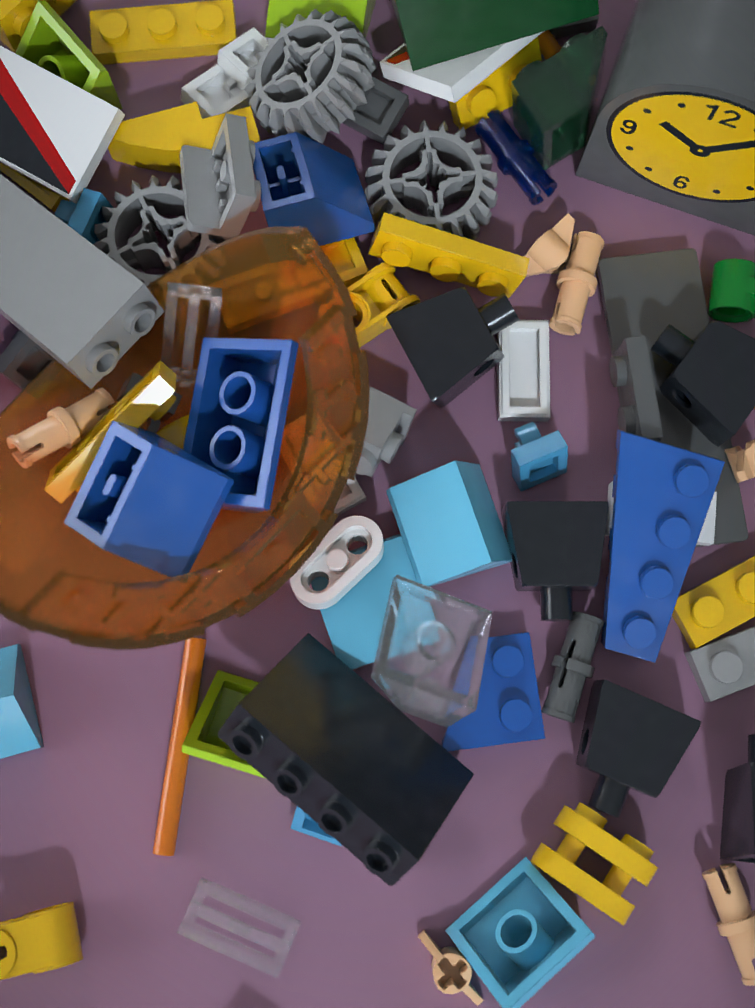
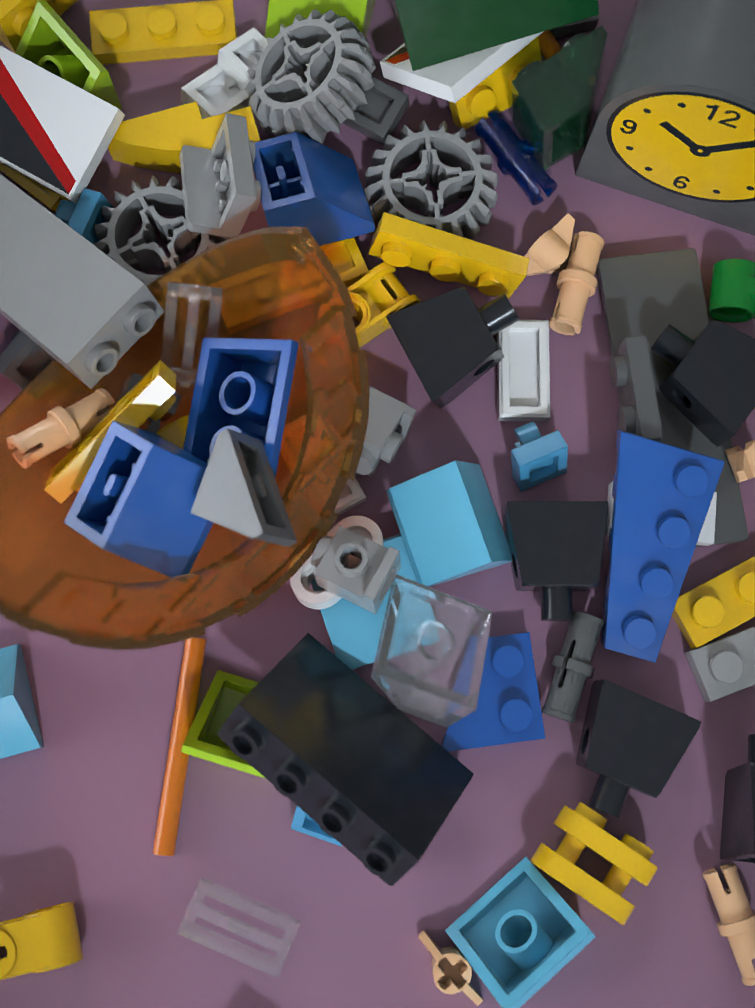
none -> slope [191,428,297,547]
none -> light grey brick [311,526,401,614]

